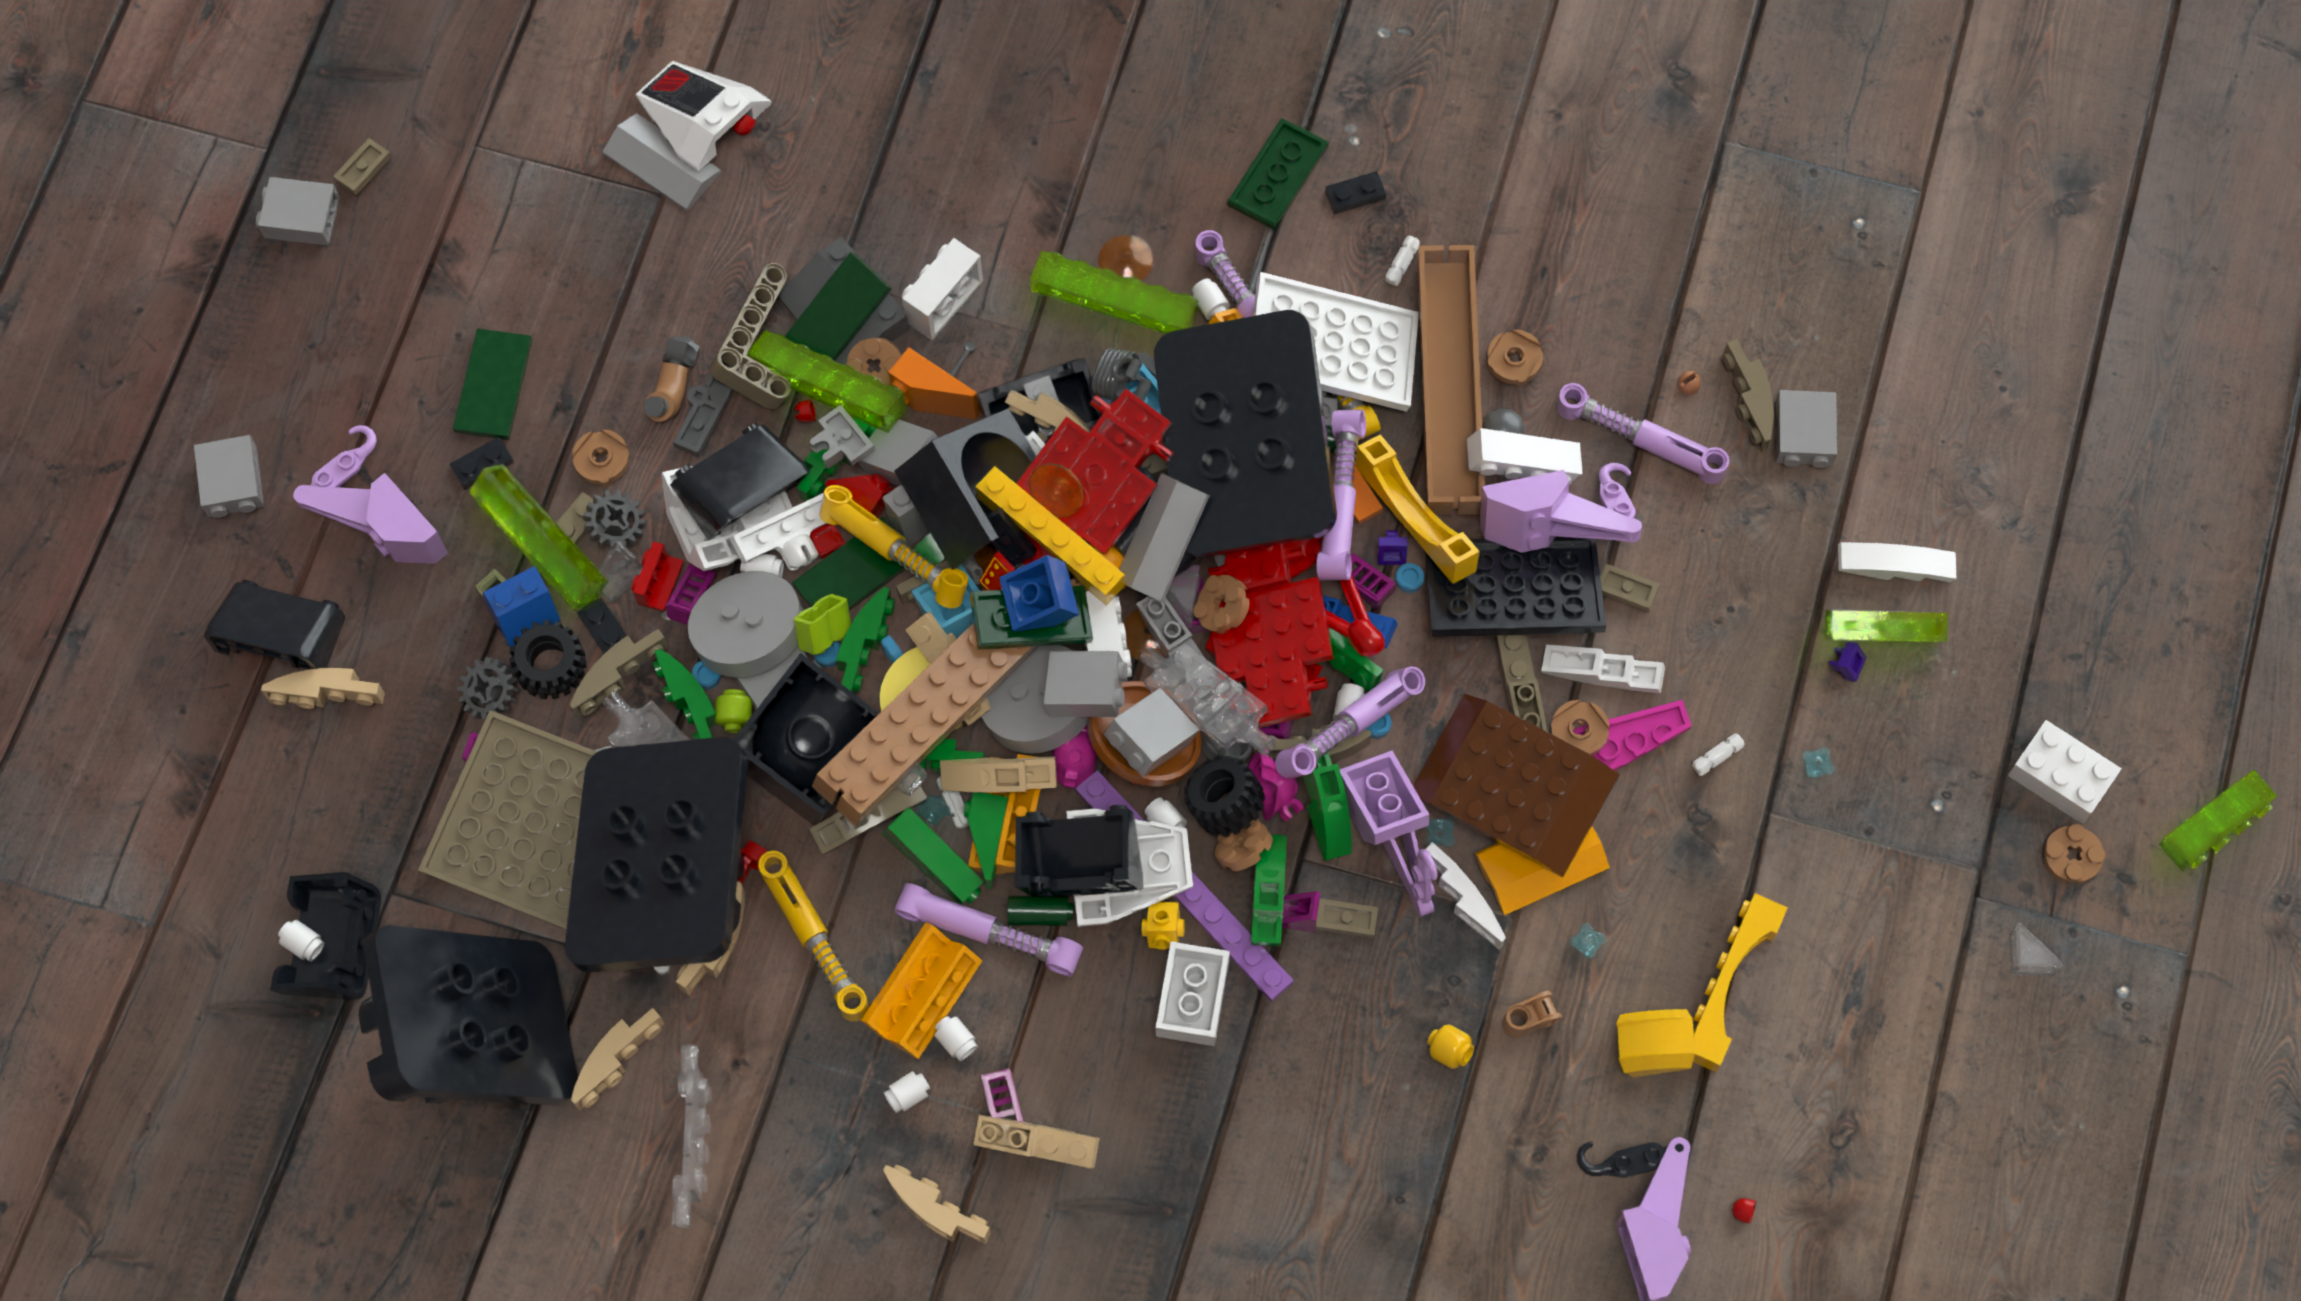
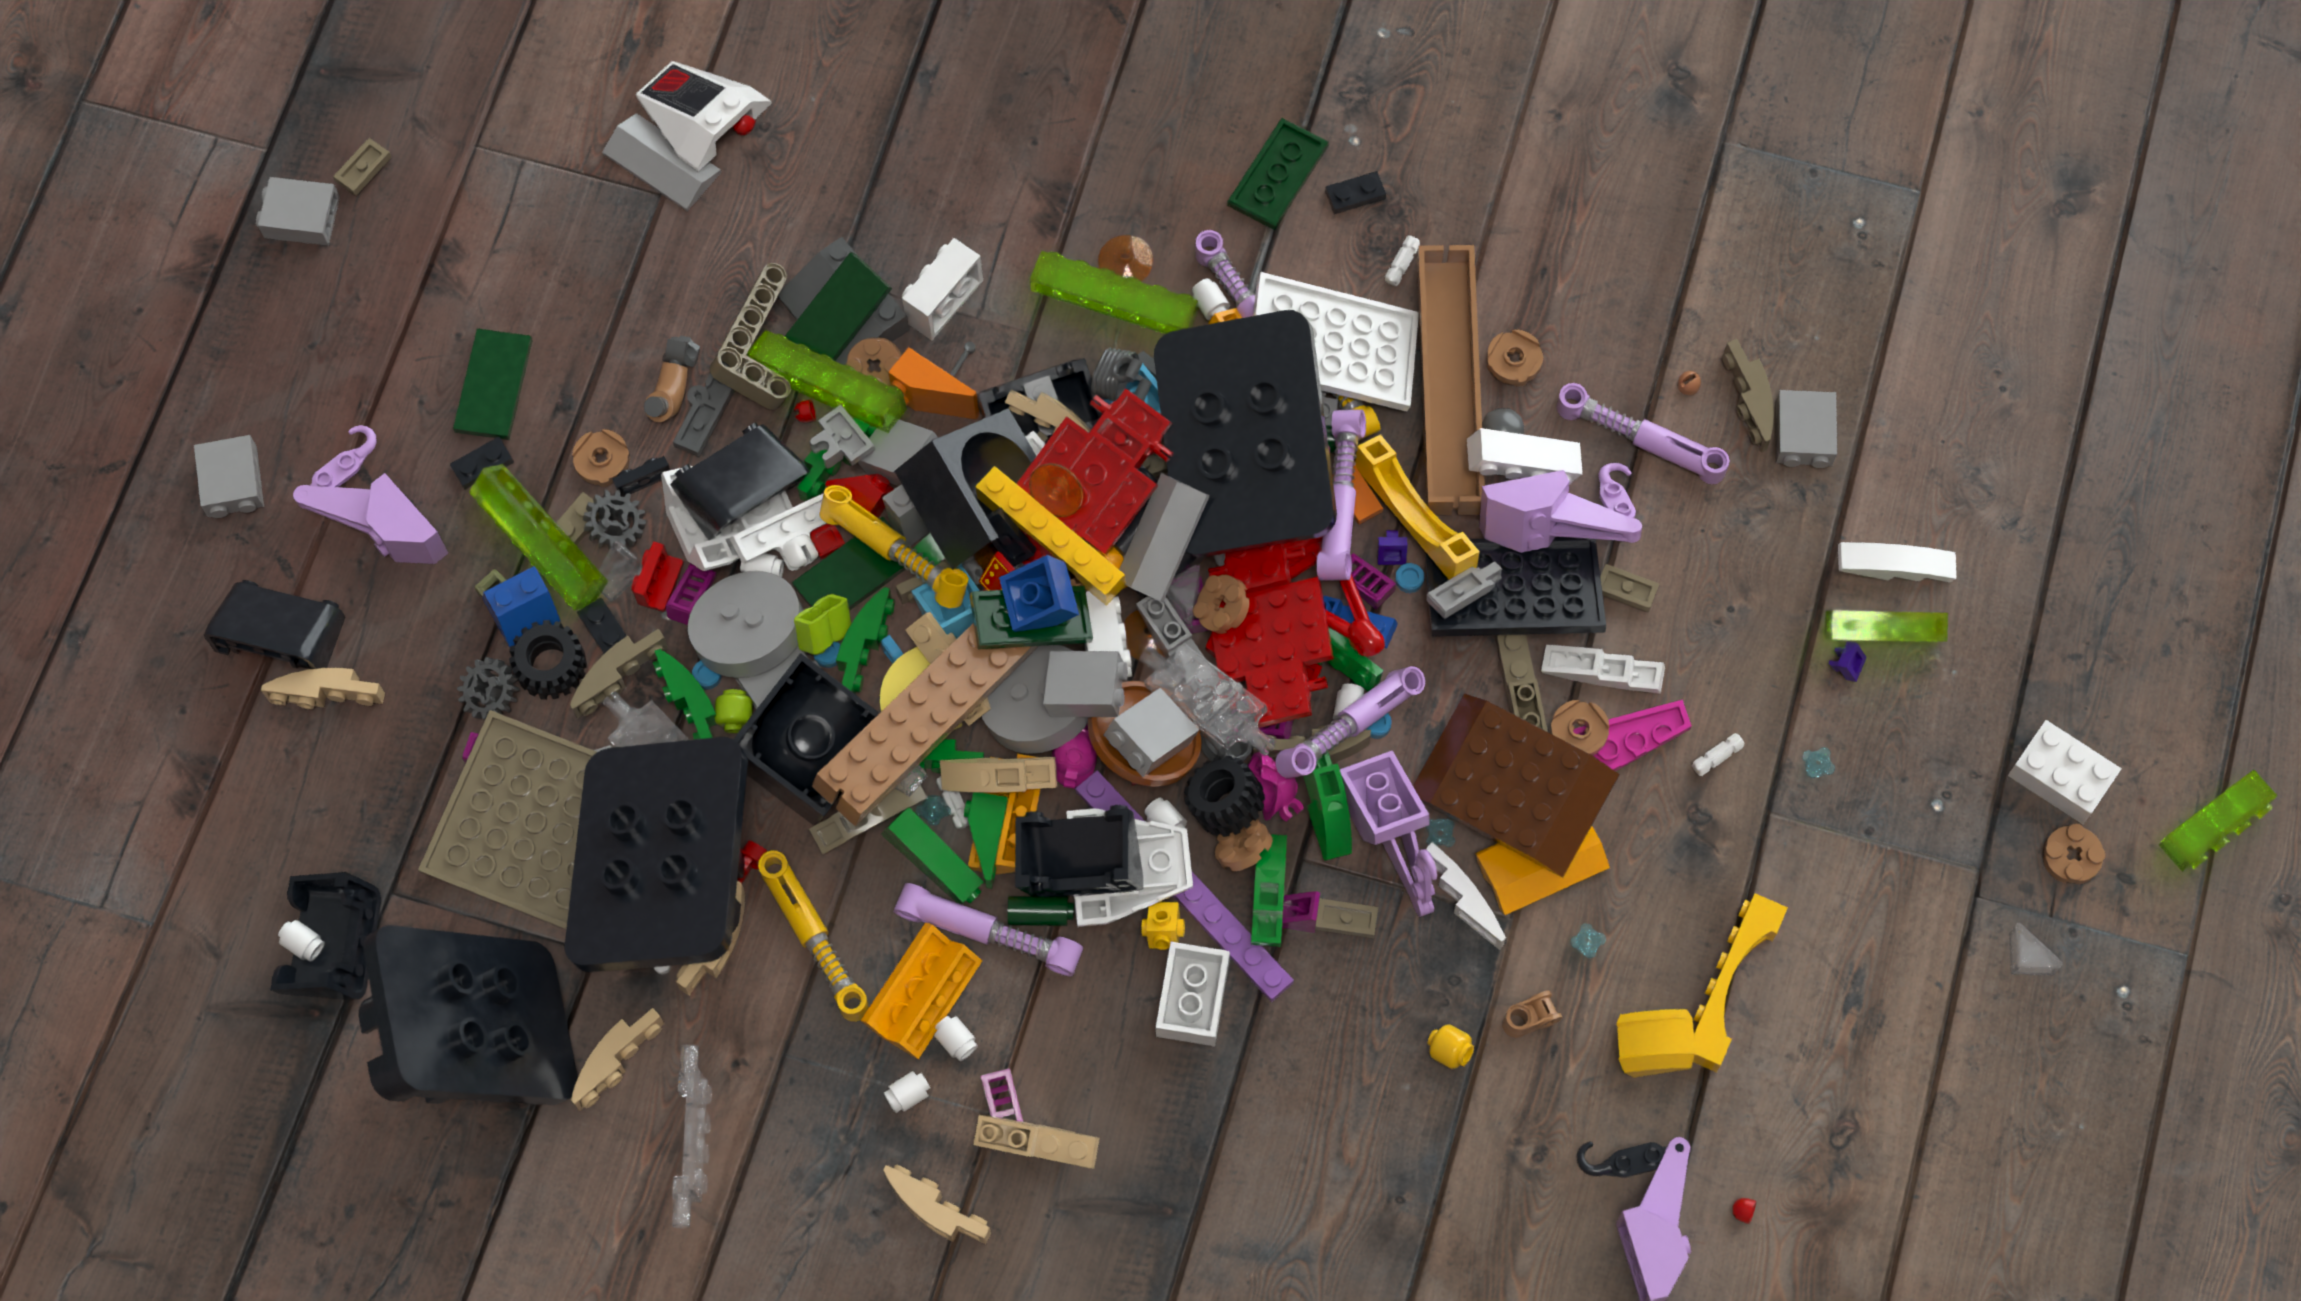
none -> black plate [612,456,670,497]
none -> light grey hinge [1427,561,1502,619]

